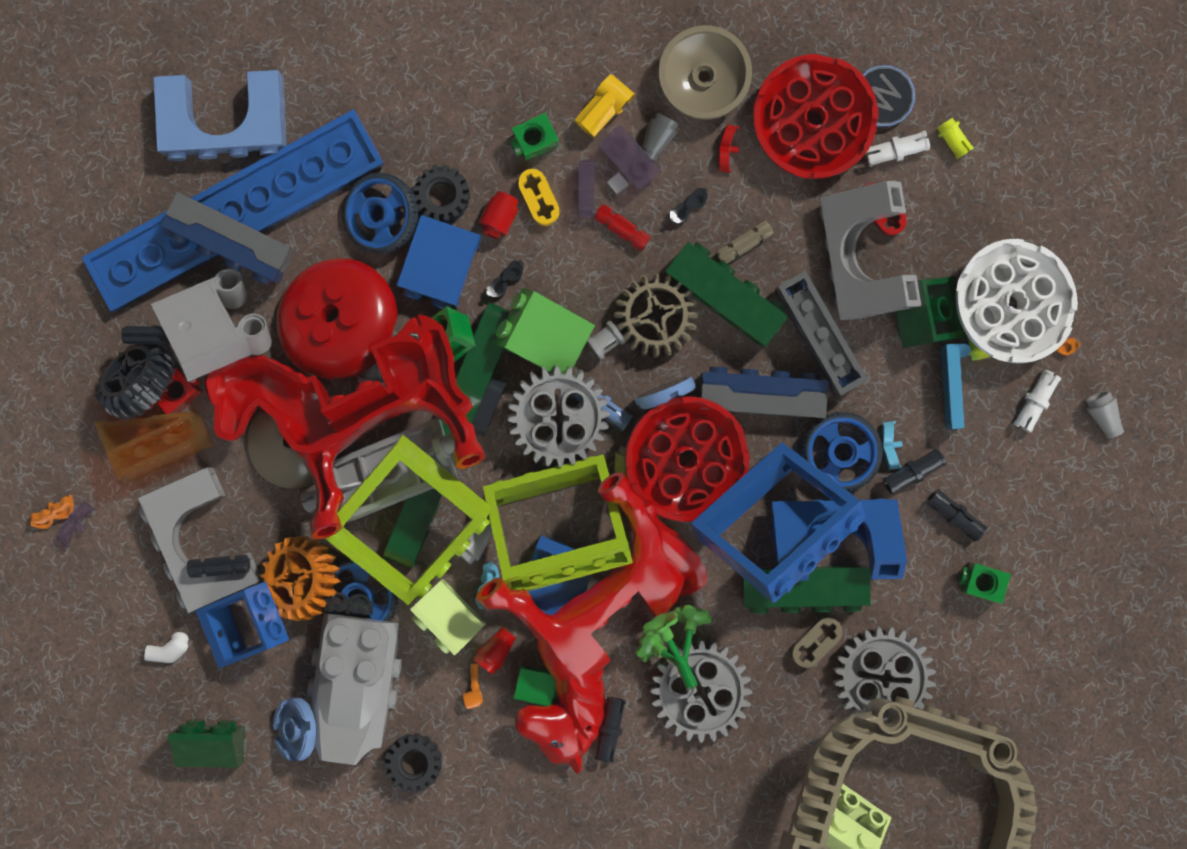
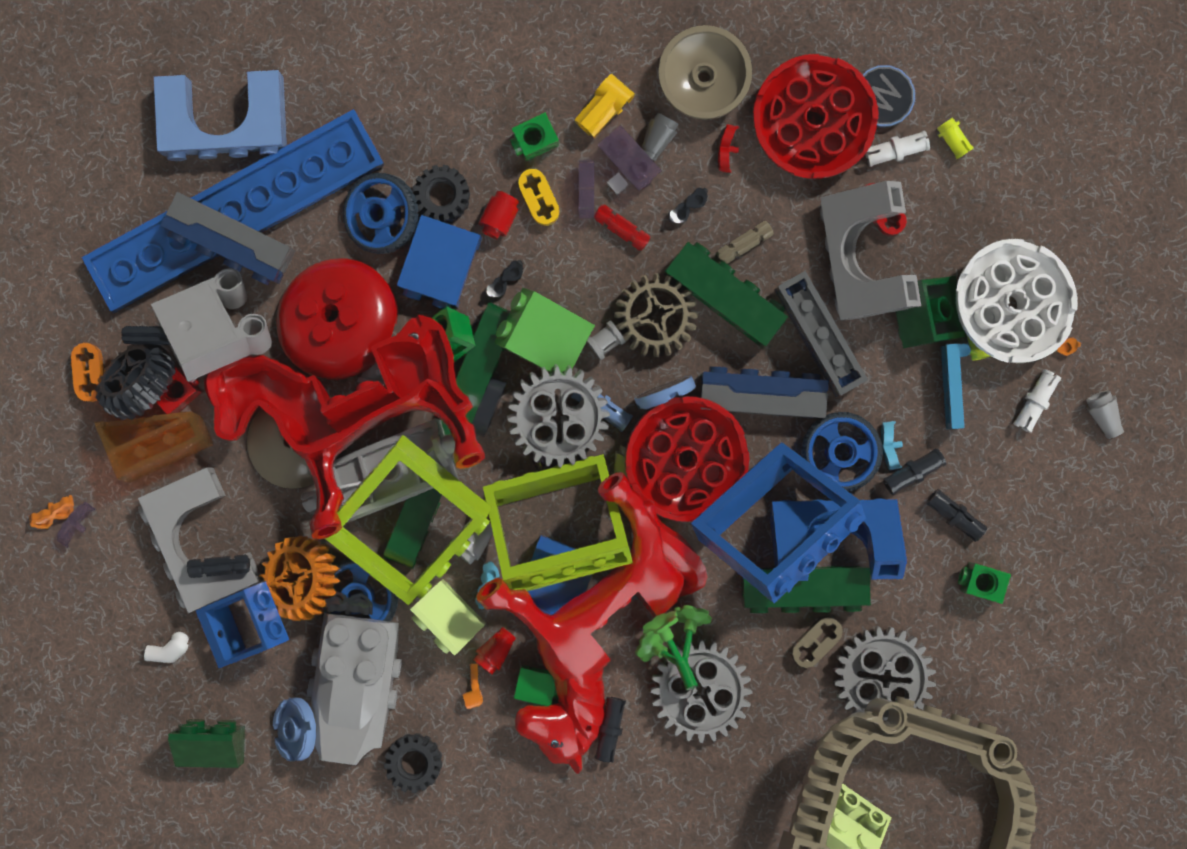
none -> orange beam [71,343,104,402]

